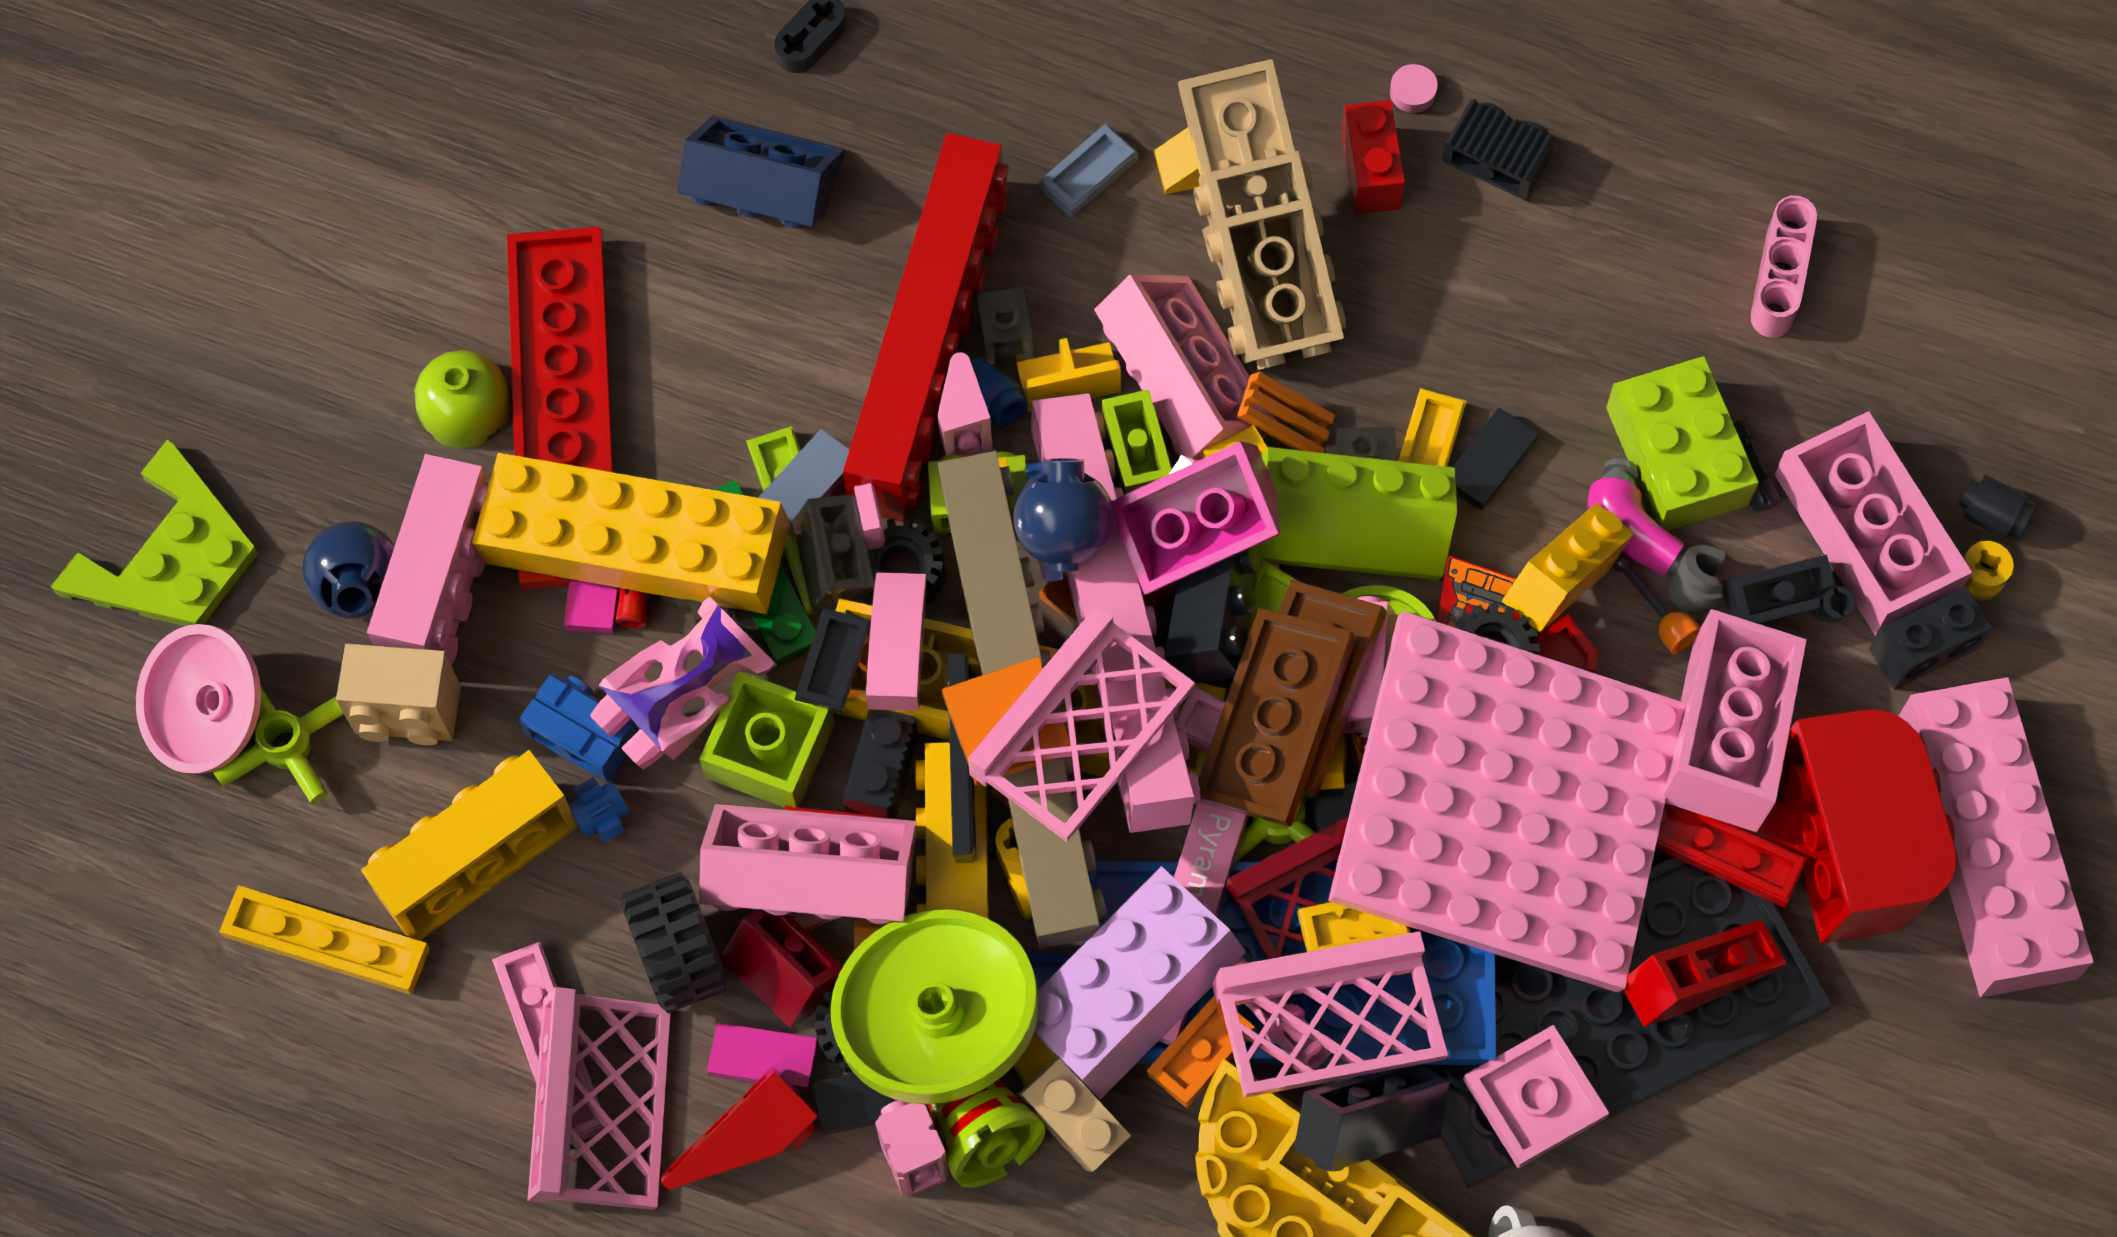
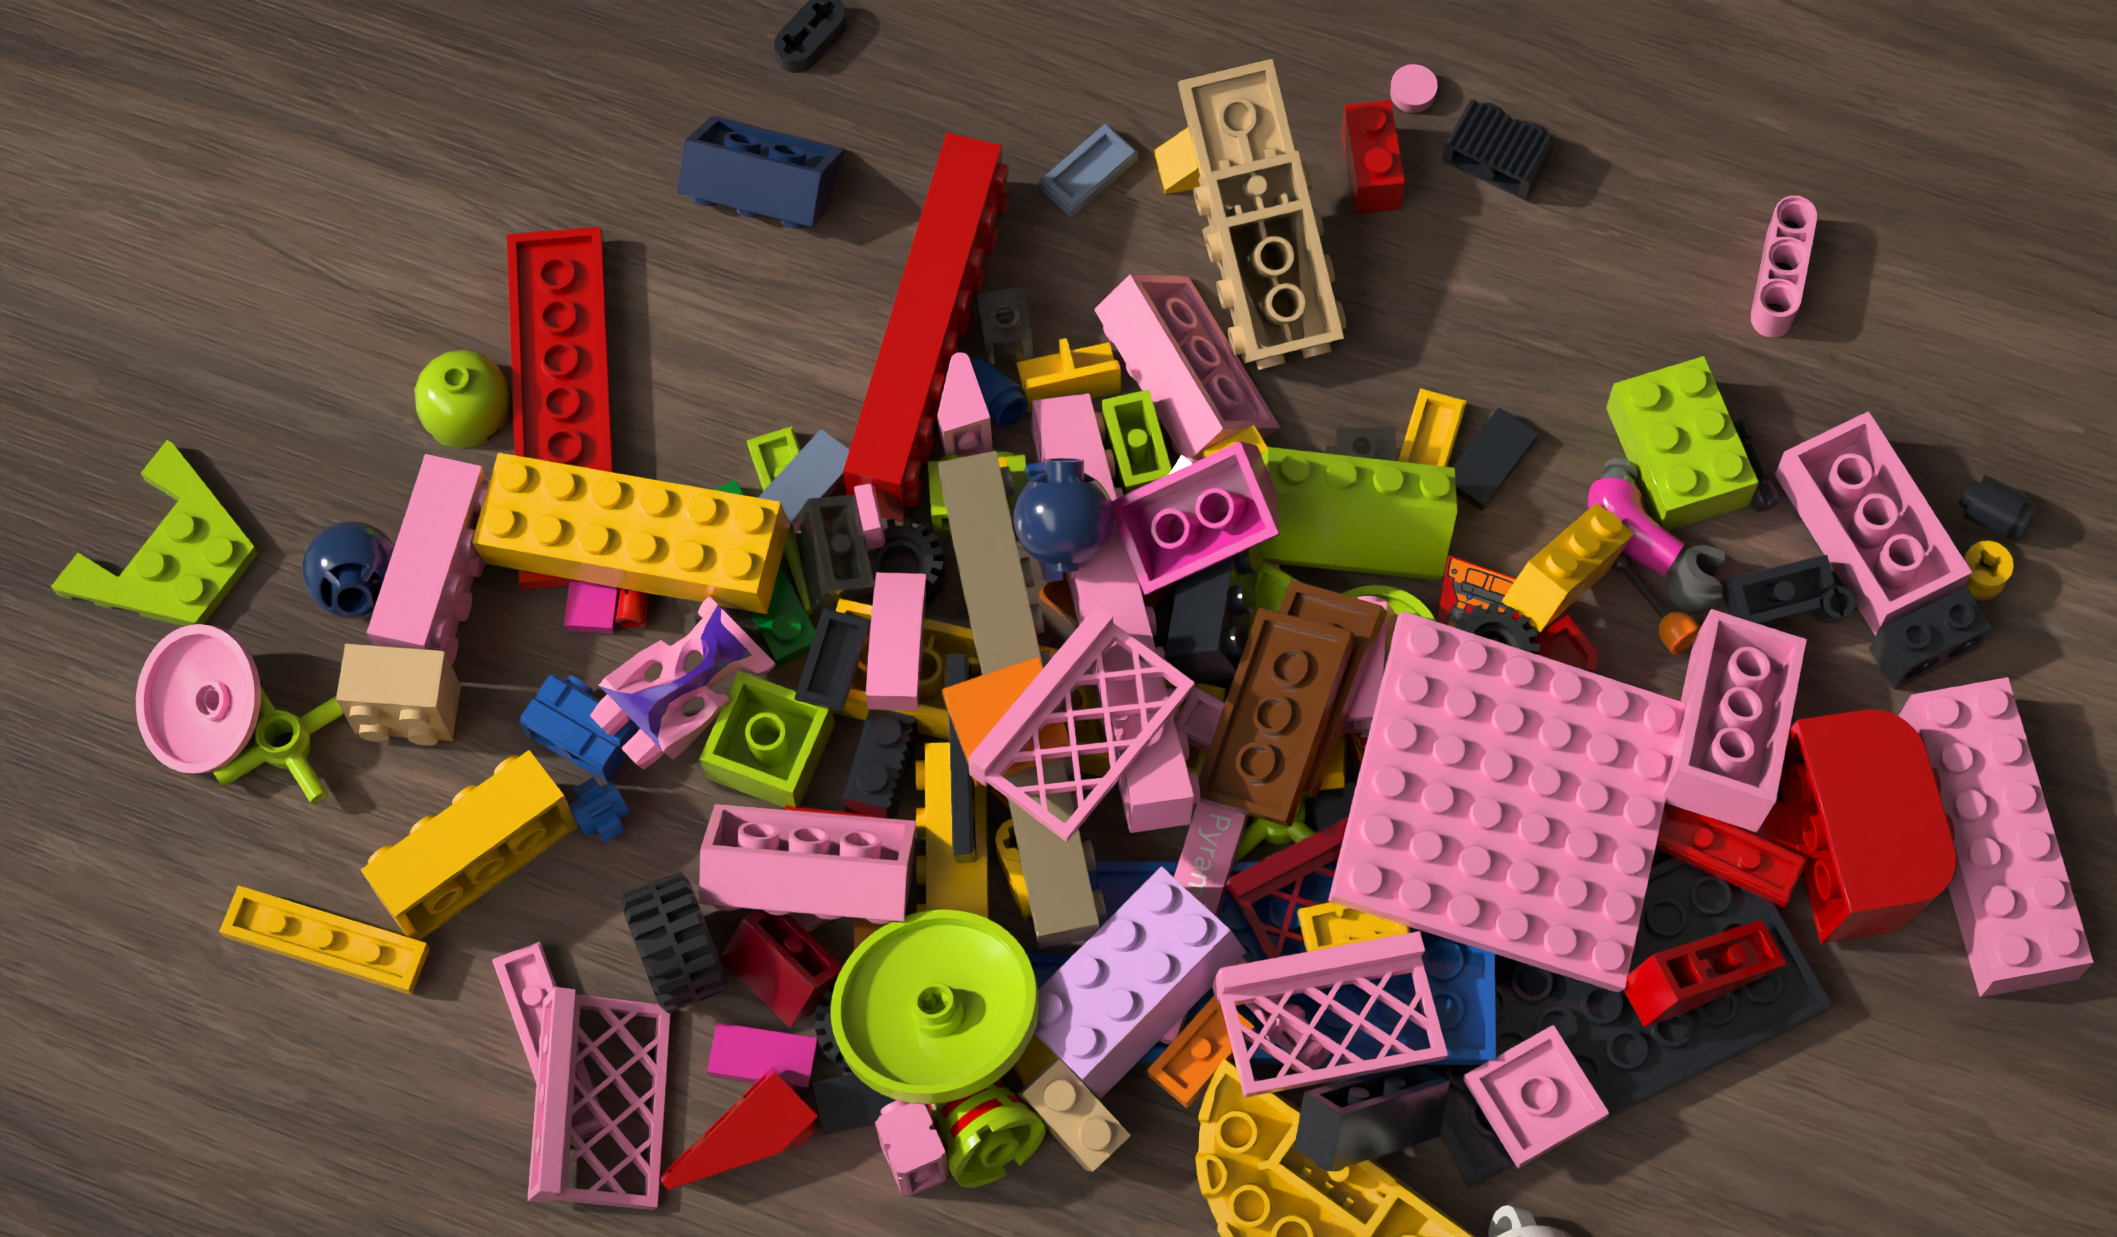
orange tile [1237,372,1335,453] -> none

